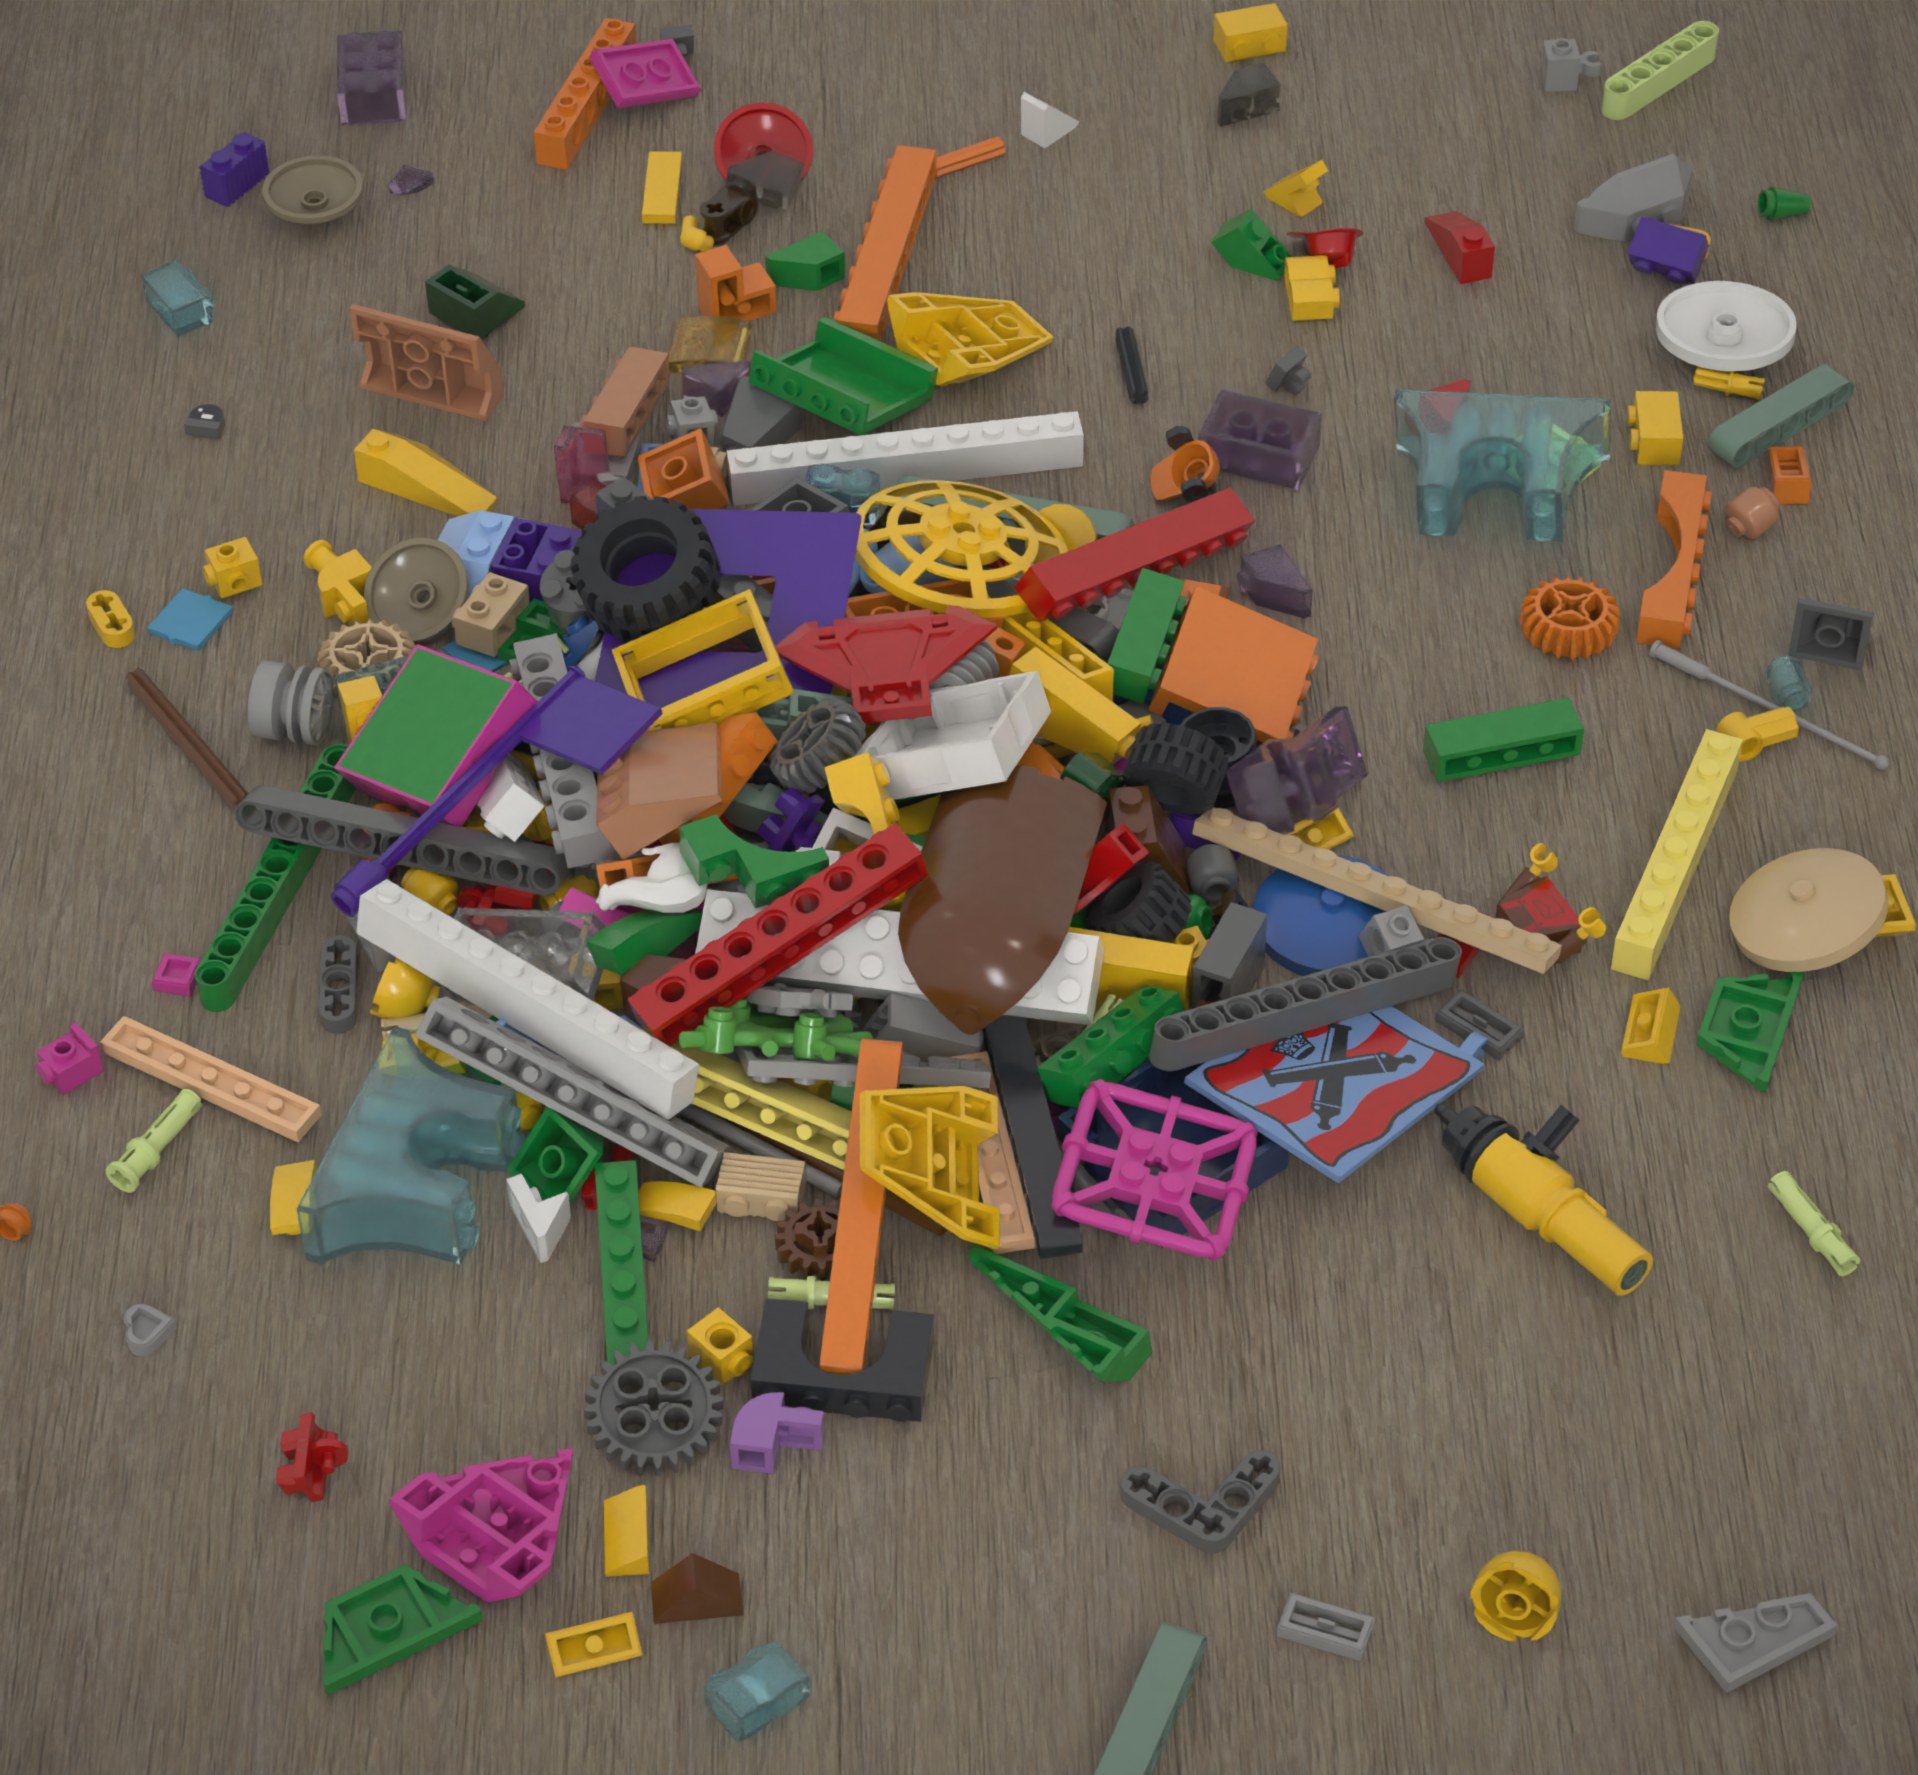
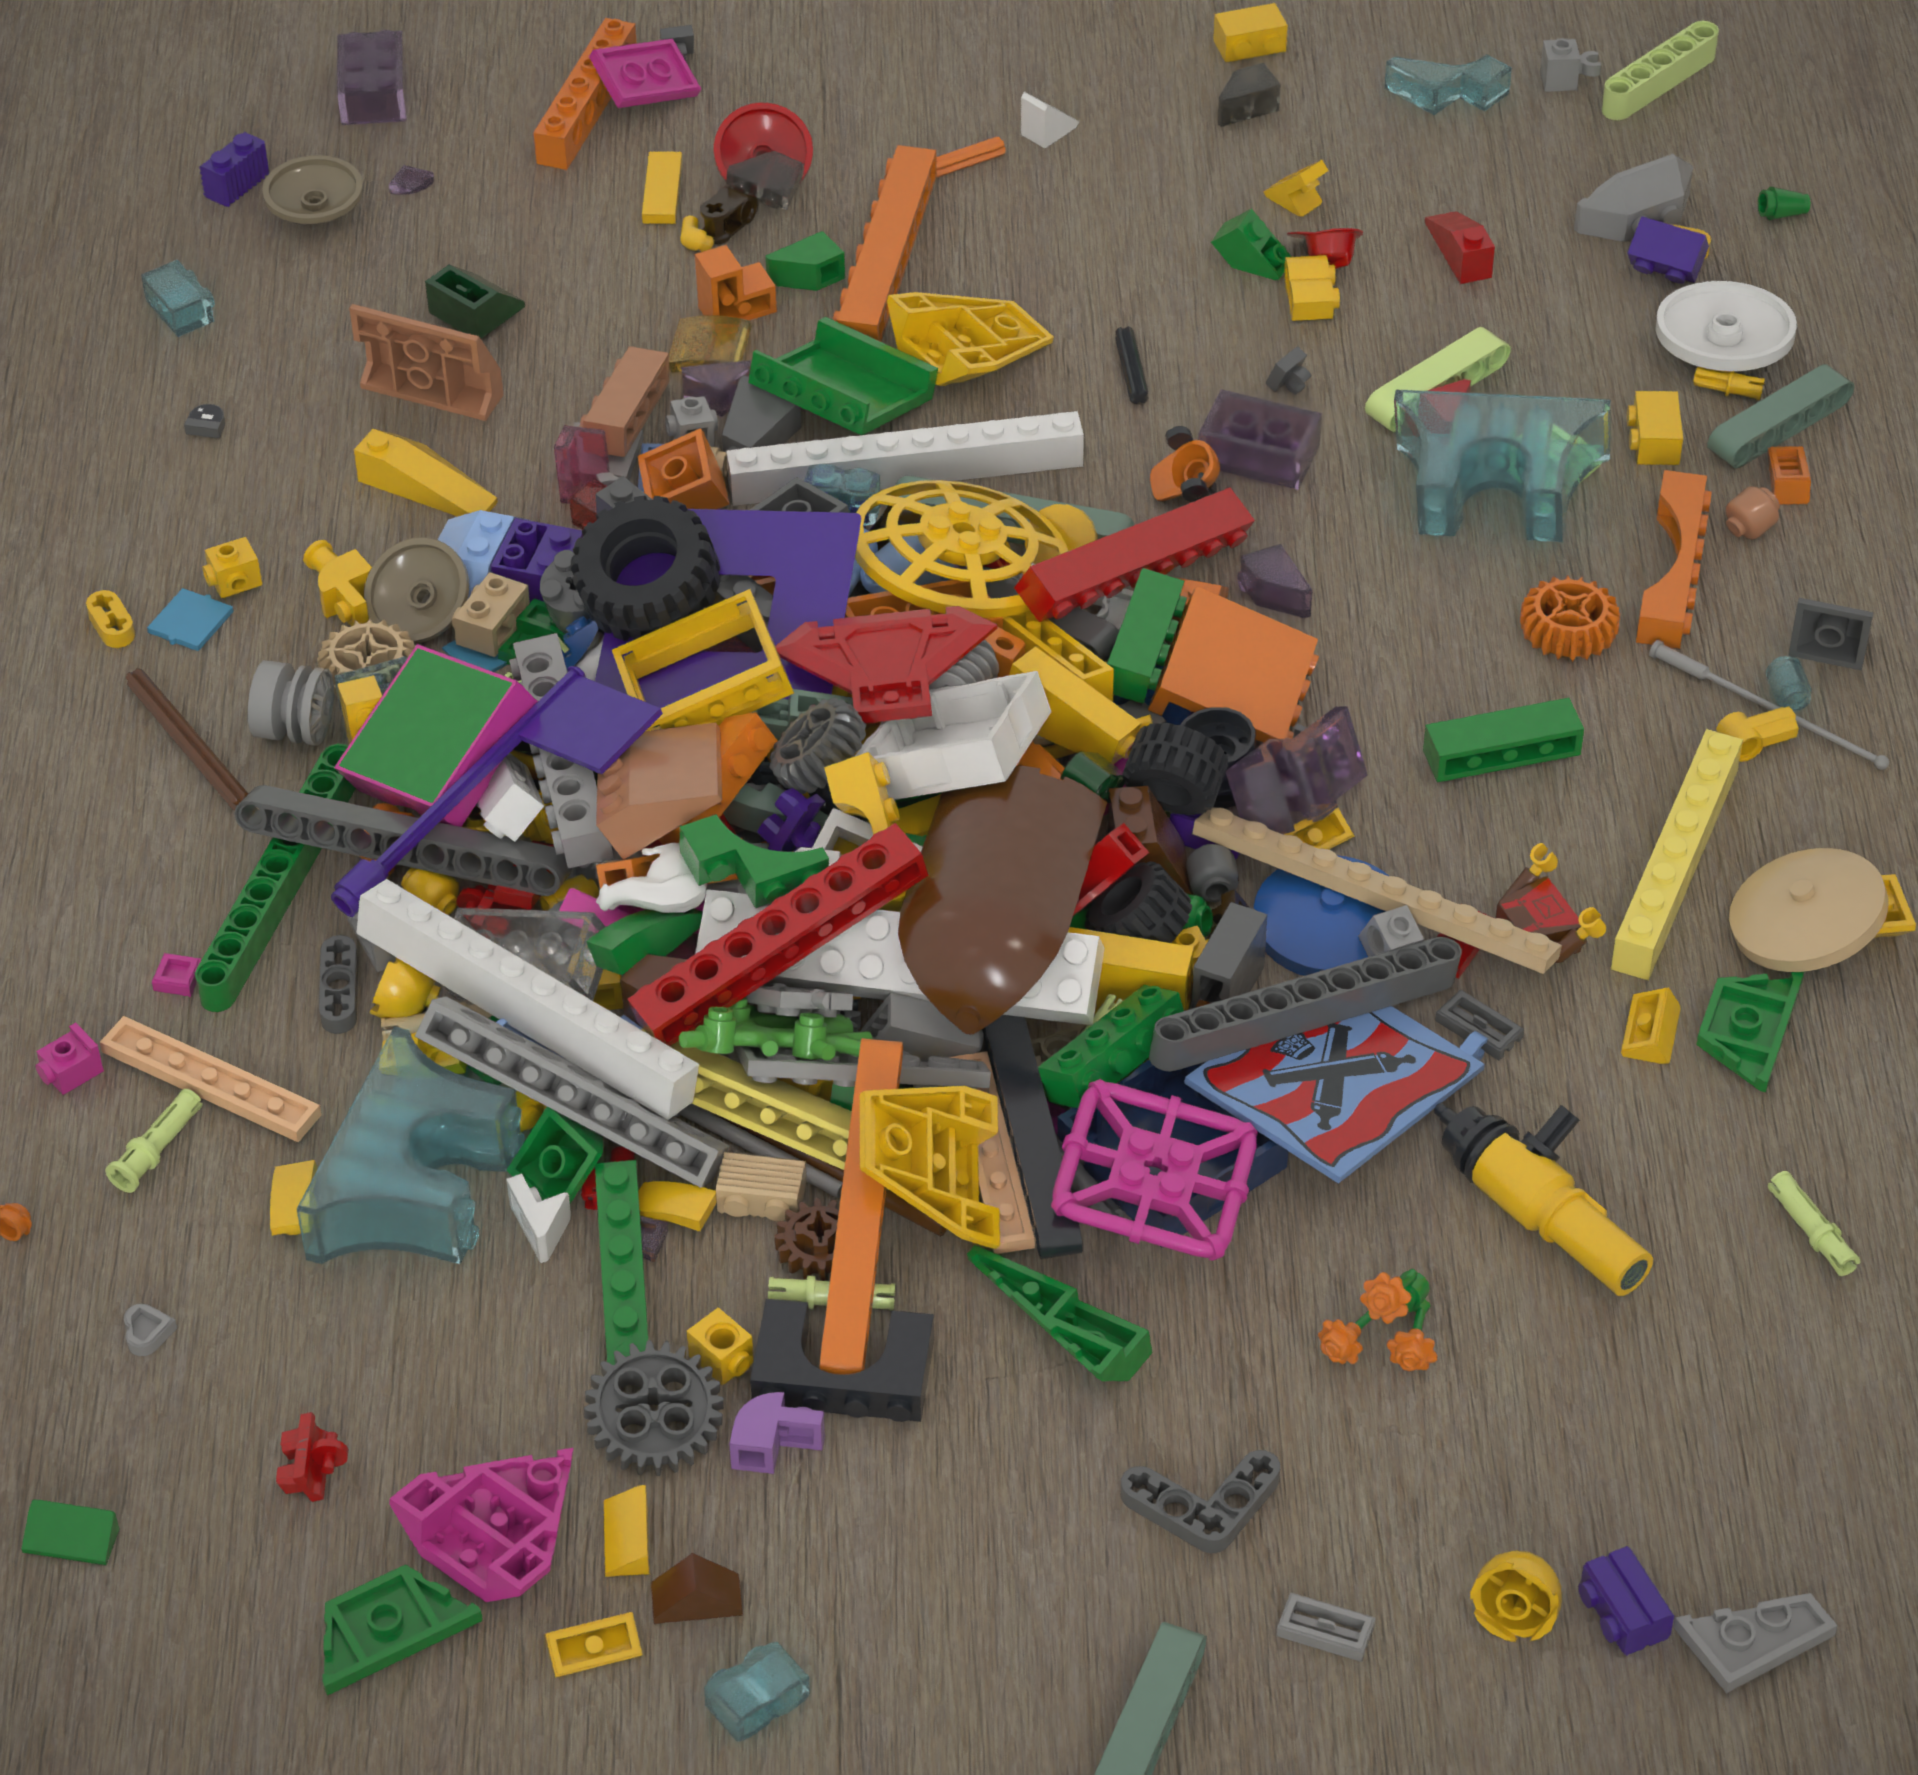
none -> green slope [21,1499,120,1565]
none -> orange plant [1318,1269,1438,1372]
none -> yellowish green beam [1365,327,1511,432]
none -> clear light blue arch [1384,54,1512,115]
none -> dark purple brick [1578,1546,1674,1656]

